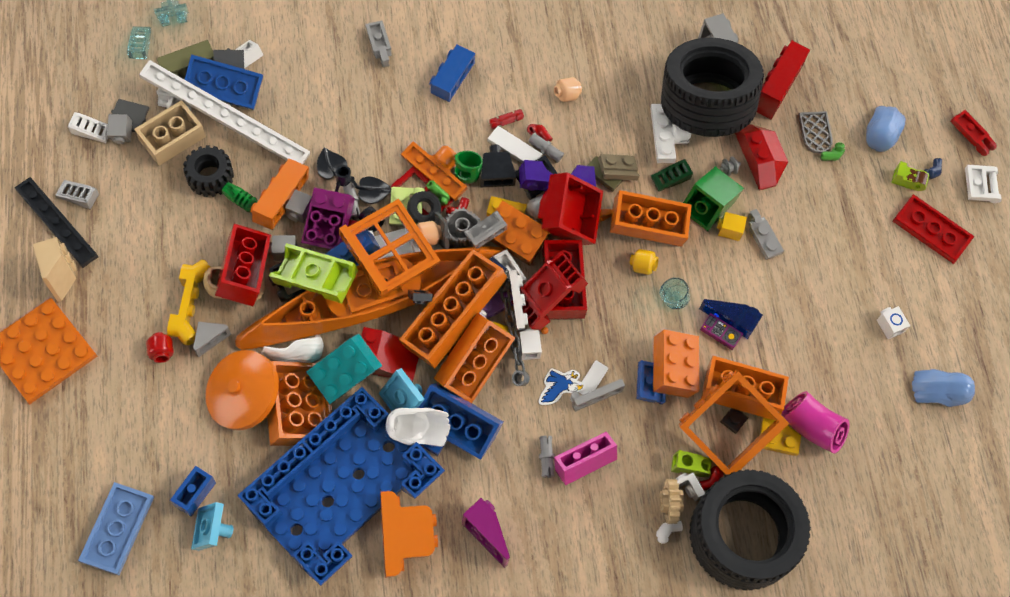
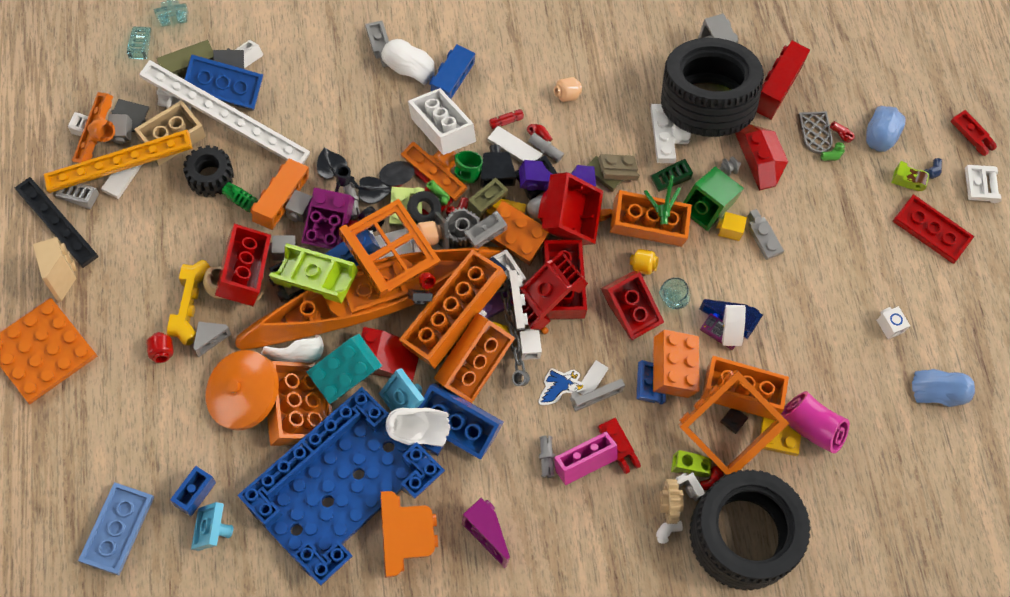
none -> light orange tile [44,130,193,193]
none -> orange plate [72,92,115,163]
none -> white tile [101,145,143,199]
none -> black sticker [379,161,415,186]
none -> white hair [381,39,435,85]
none -> white brick [408,88,476,155]
none -> red hinge [419,272,436,289]
none -> olive panel [468,178,508,221]
none -> red hinge [598,417,641,474]
none -> red slope [600,271,664,340]
none -> green plant [644,175,681,225]
none -> white slope [722,305,746,346]
none -> red arm [829,121,855,143]

